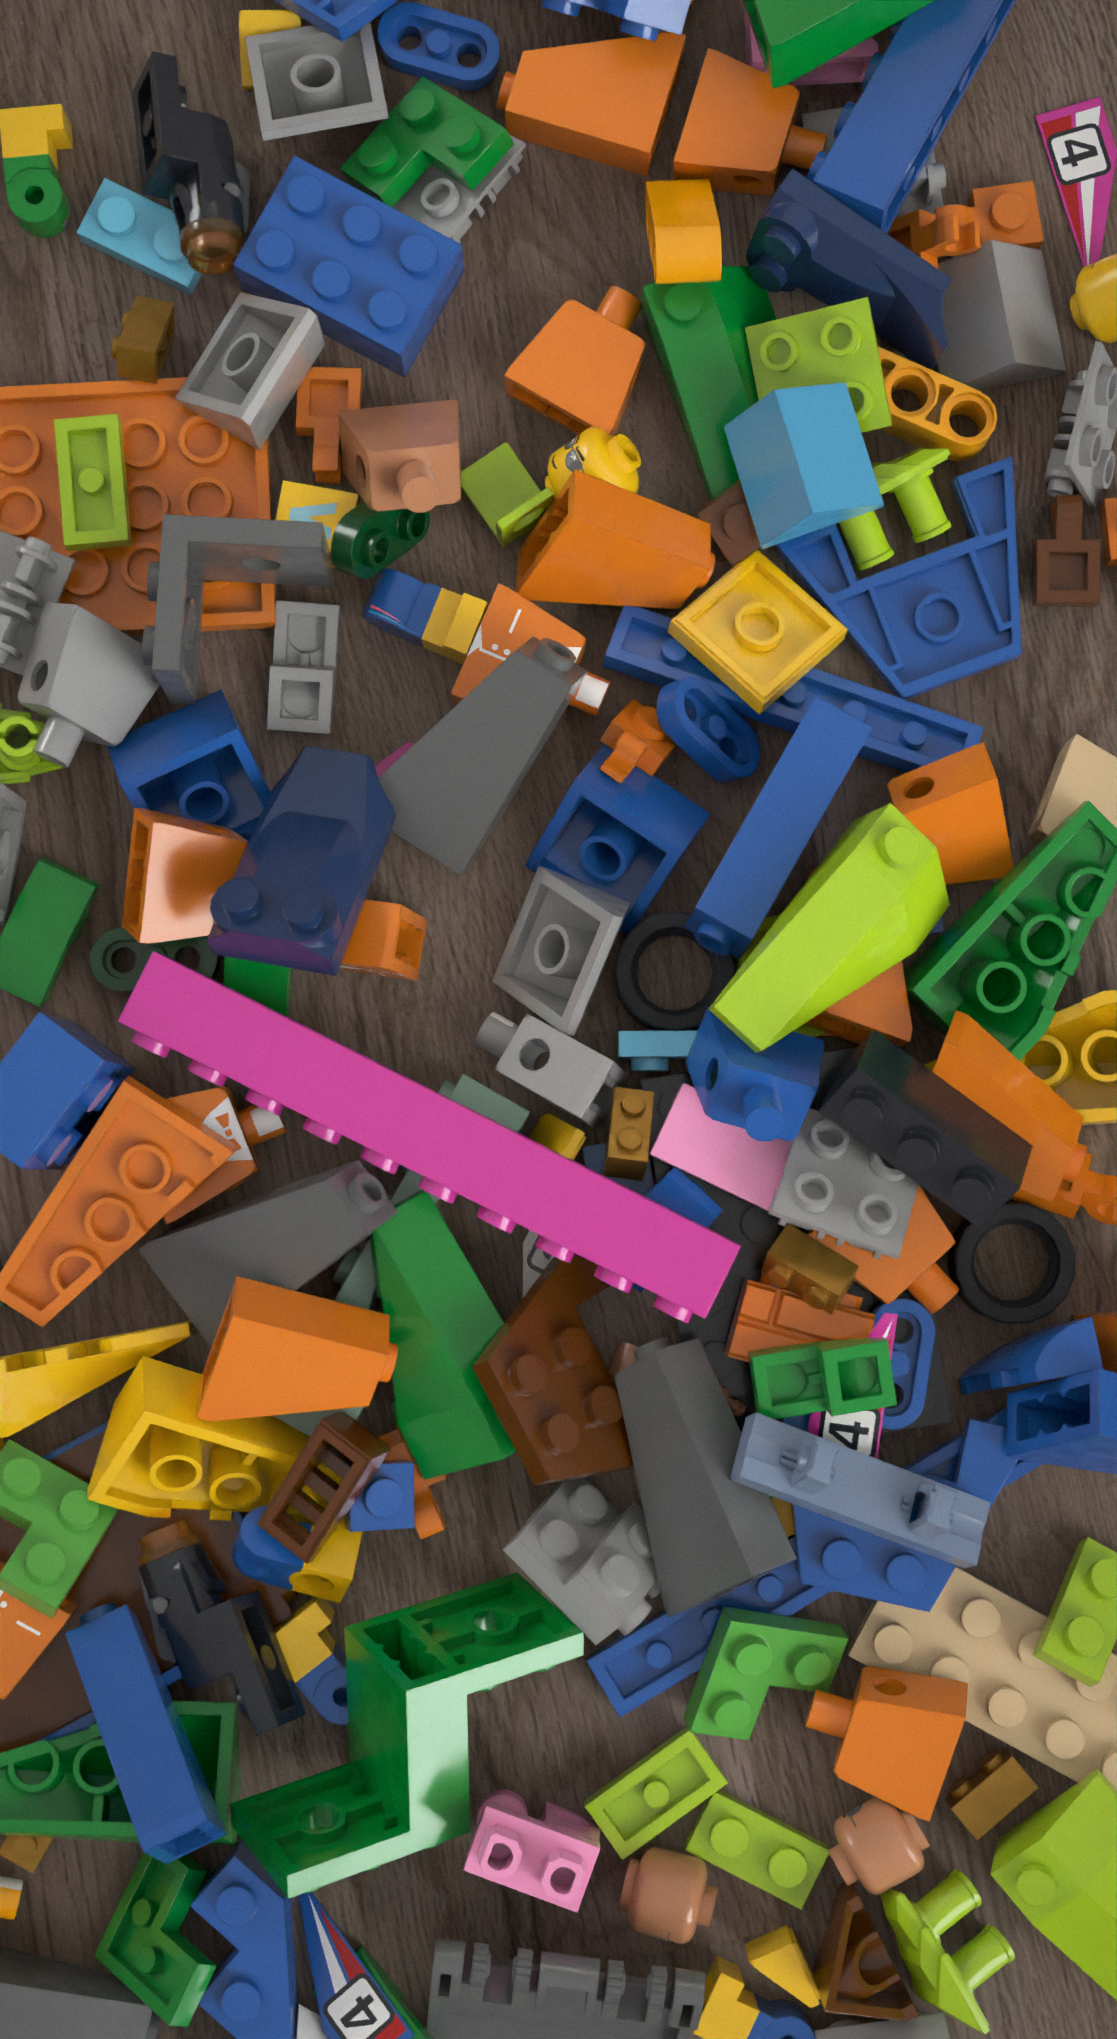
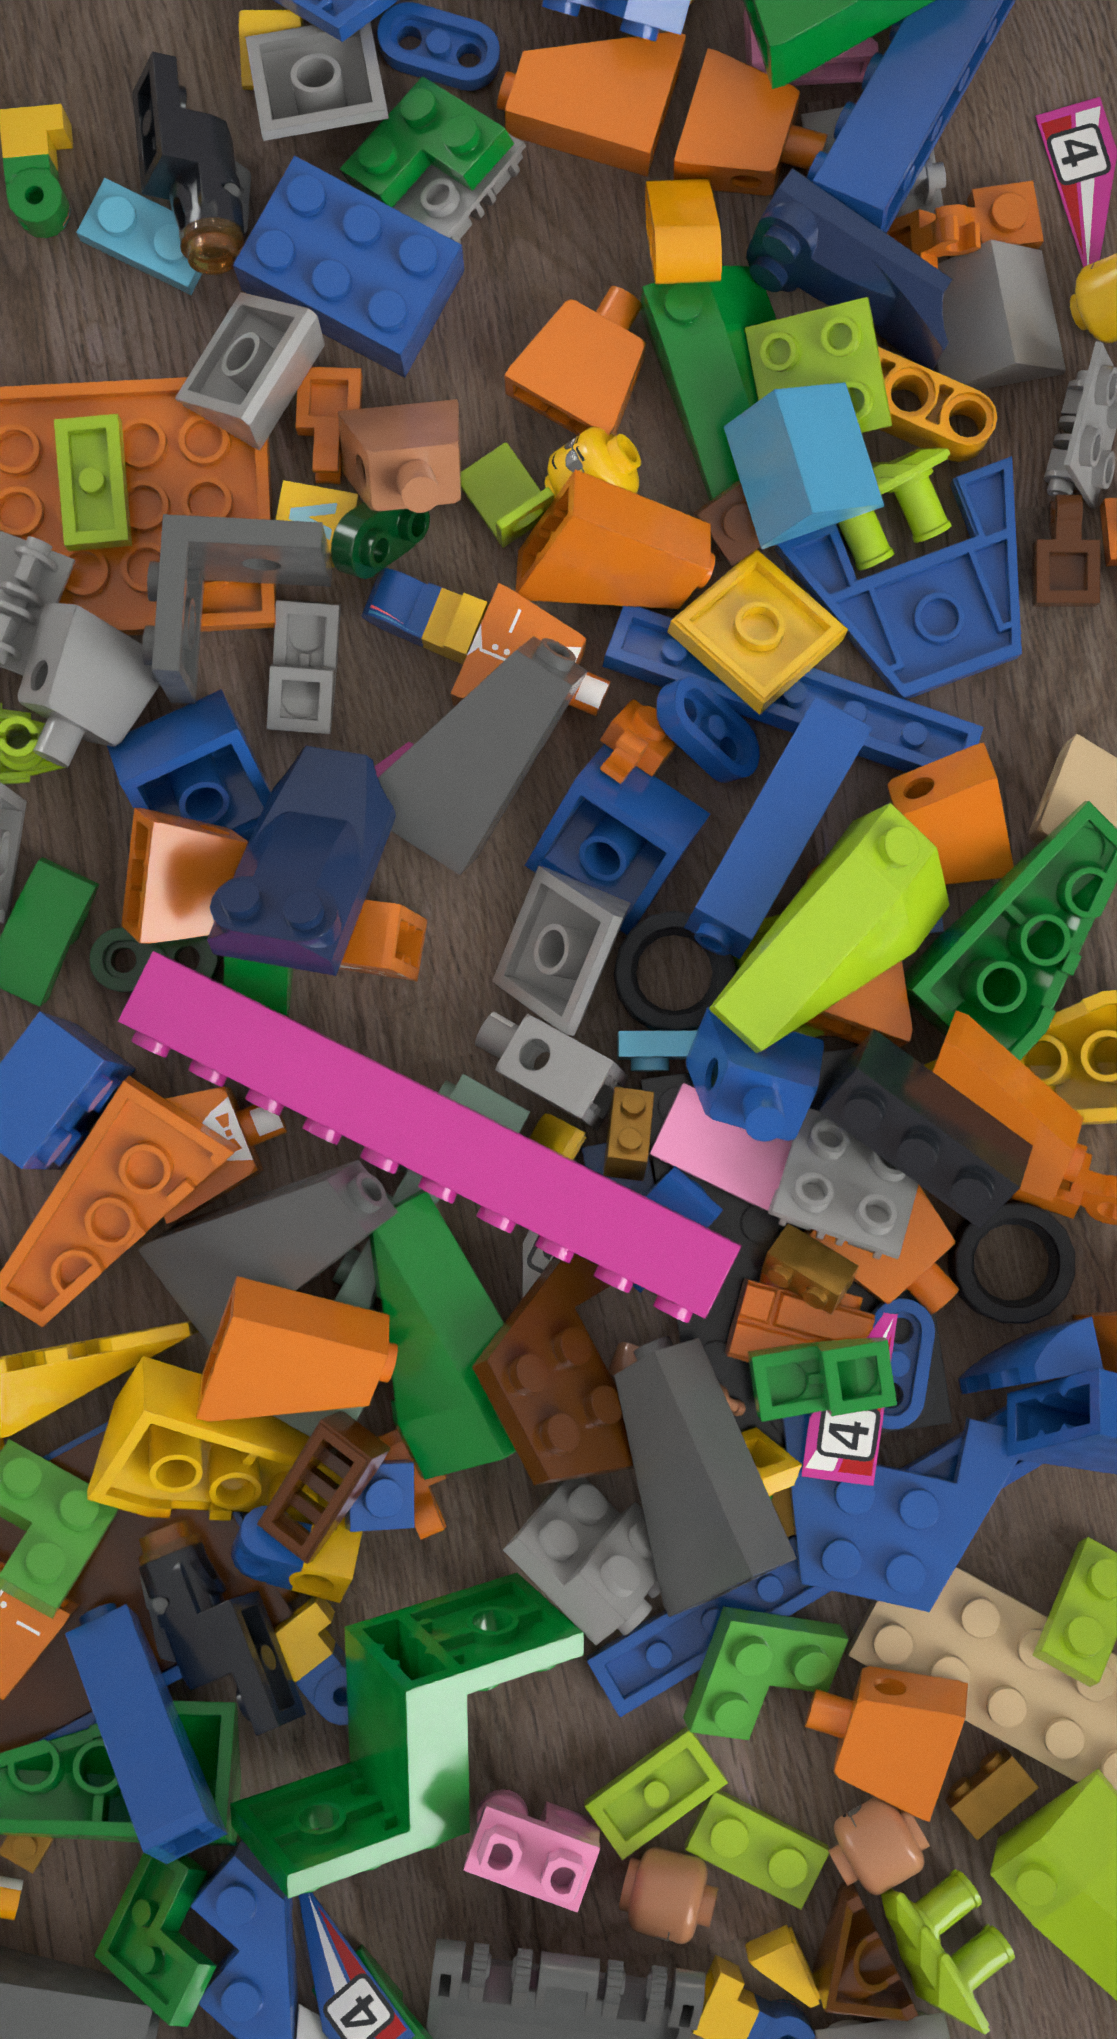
pearl gold piece [111,296,175,384] -> none
sand blue hinge [730,1413,991,1569] -> none

